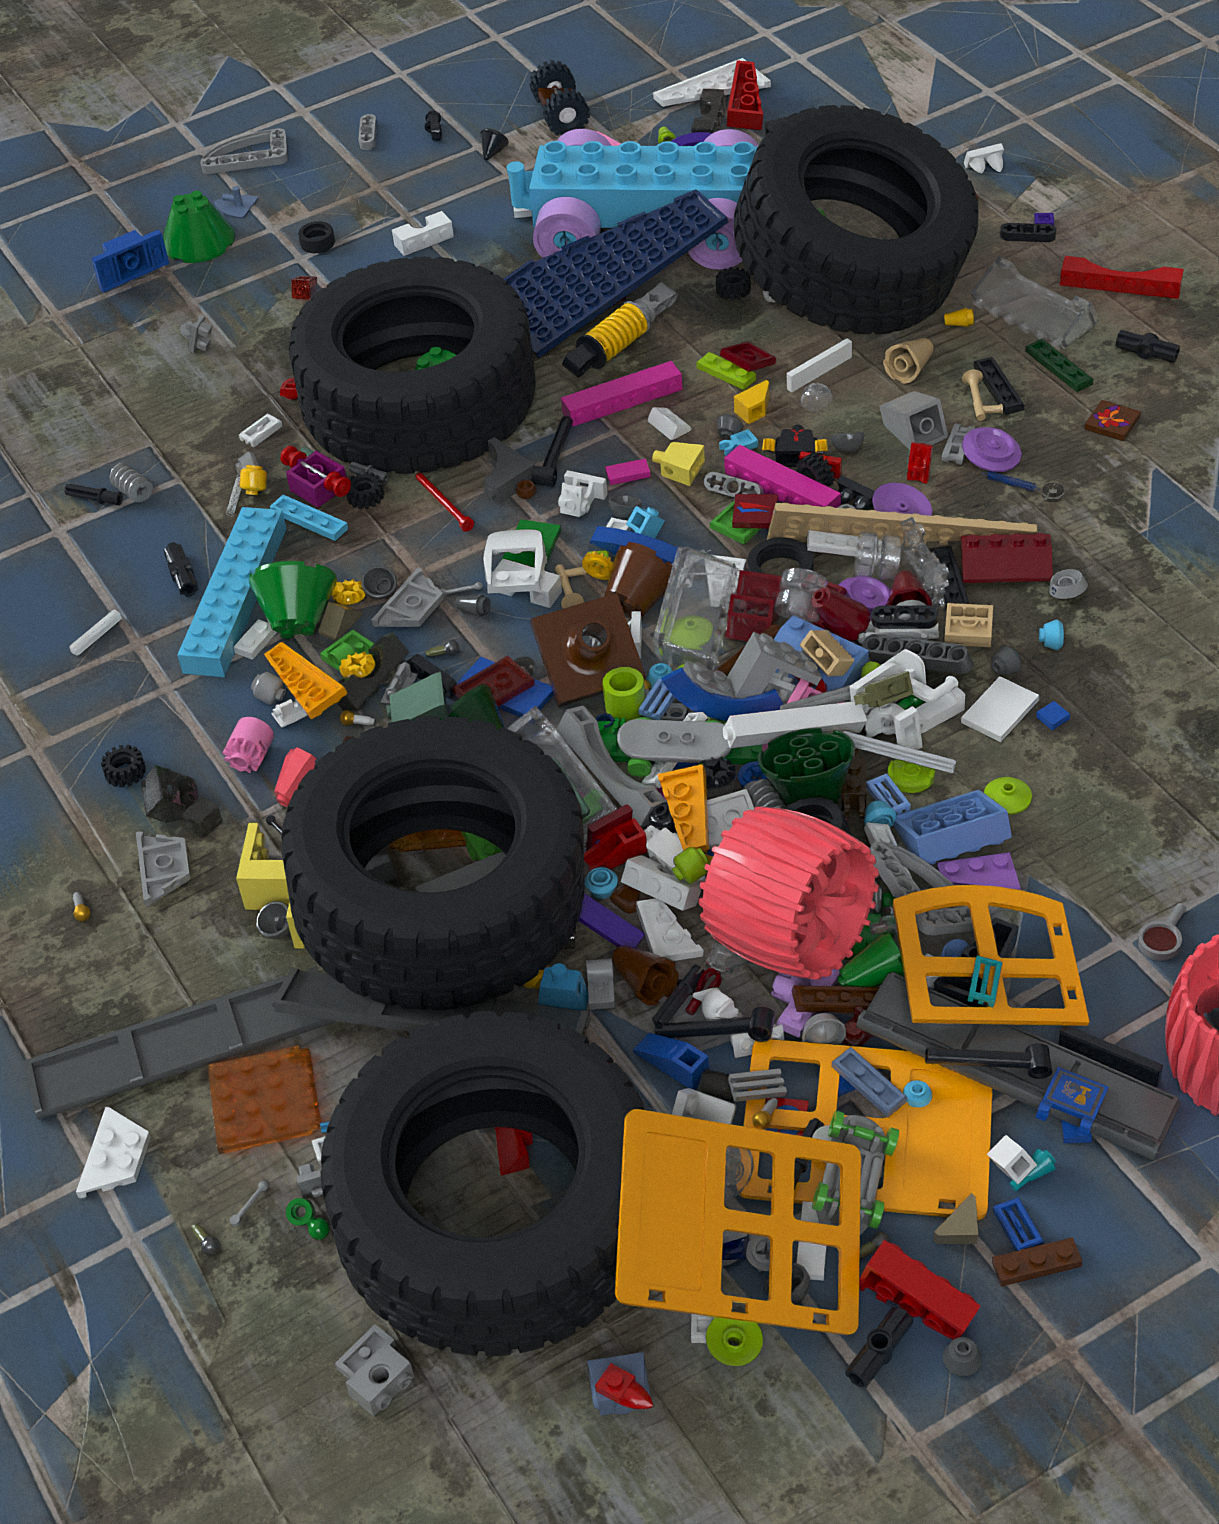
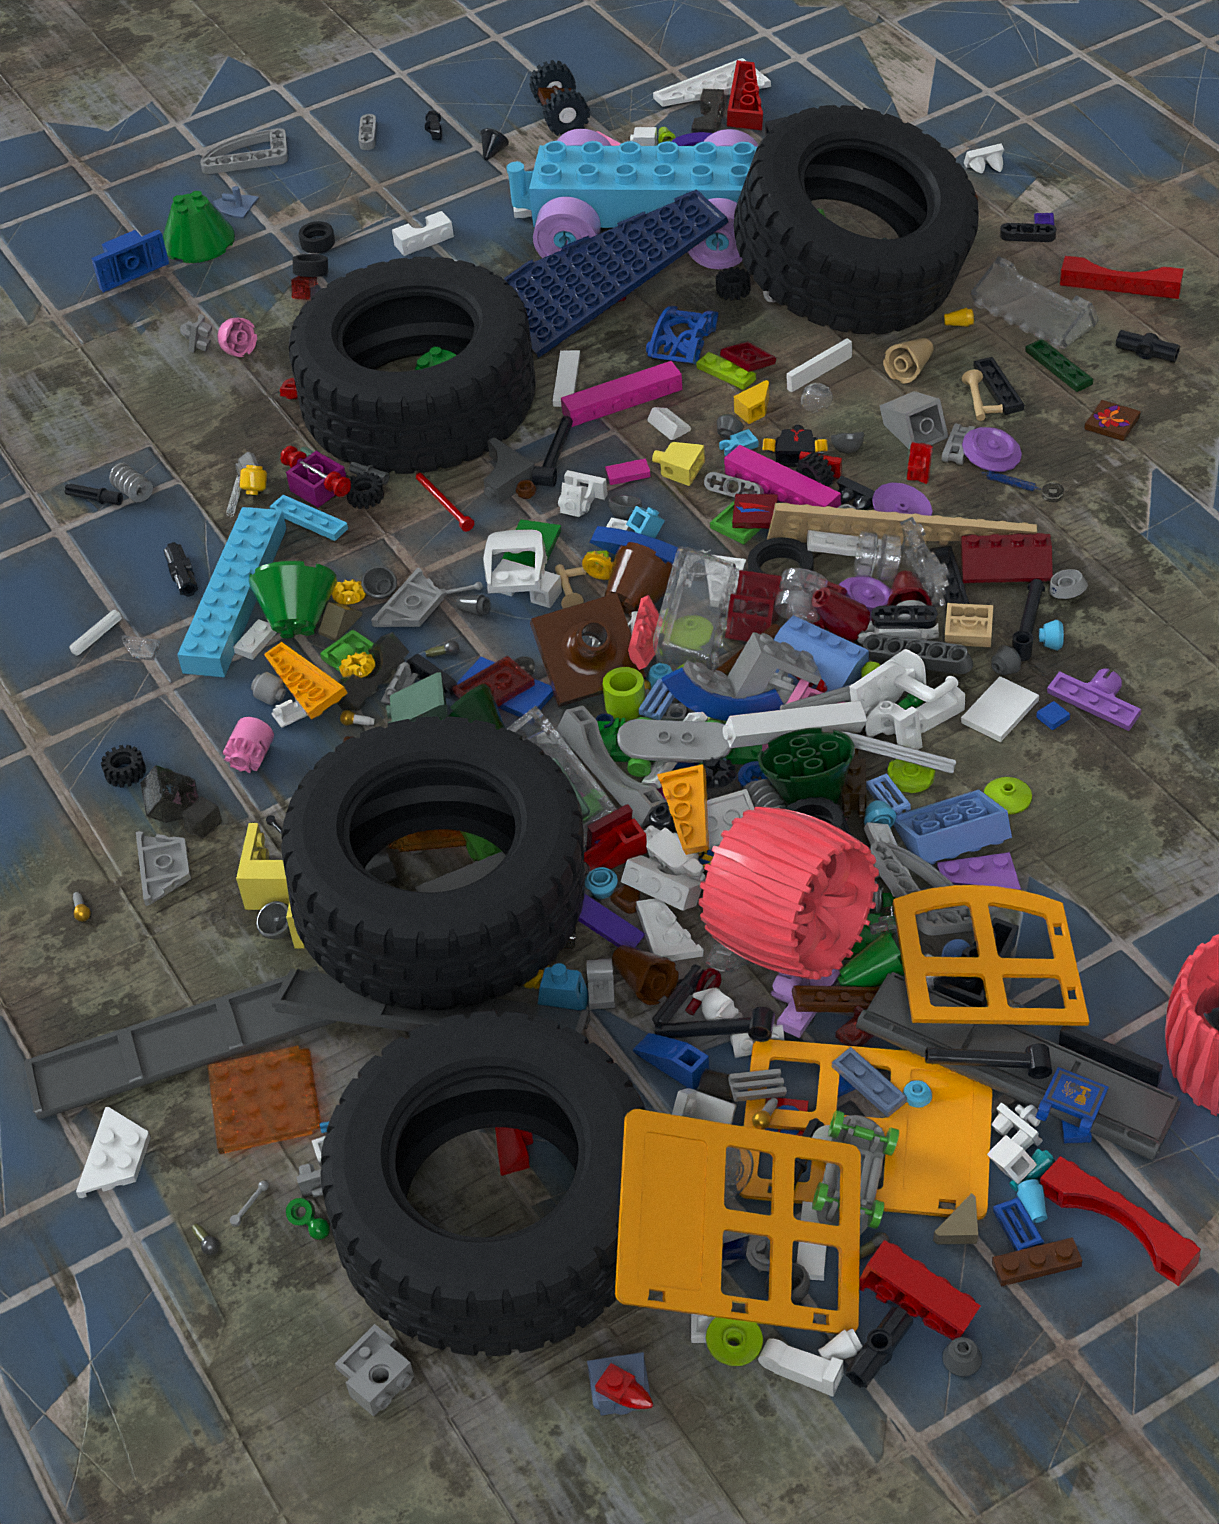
white tile [239,413,282,447] -> none
coral cone [274,747,317,807] -> none
piece [562,282,678,378] -> none
lime head [672,847,710,884] -> none
tan brick [800,630,854,677] -> none
light grey hat [802,1013,846,1045] -> none
olive hinge [854,671,914,707] -> none
teal tile [967,955,1002,1007] -> none
light grey piece [1137,903,1186,961] -> none
none -> clear tile [121,635,161,661]
none -> bright pink cylinder [217,317,257,357]
none -> black tyre [292,254,328,277]
none -> white tile [553,350,580,407]
none -> coral wing [628,595,670,670]
none -> white brick [630,127,658,146]
none -> blue fence [646,306,719,366]
none -> white leg [758,1339,844,1397]
none -> white cone [818,1329,862,1360]
none -> white hips [991,1102,1043,1150]
none -> black piece [1012,579,1045,661]
none -> medium azure cone [1017,1179,1048,1223]
none -> red arch [1040,1156,1201,1286]
none -> medium lavender plate [1047,668,1141,731]

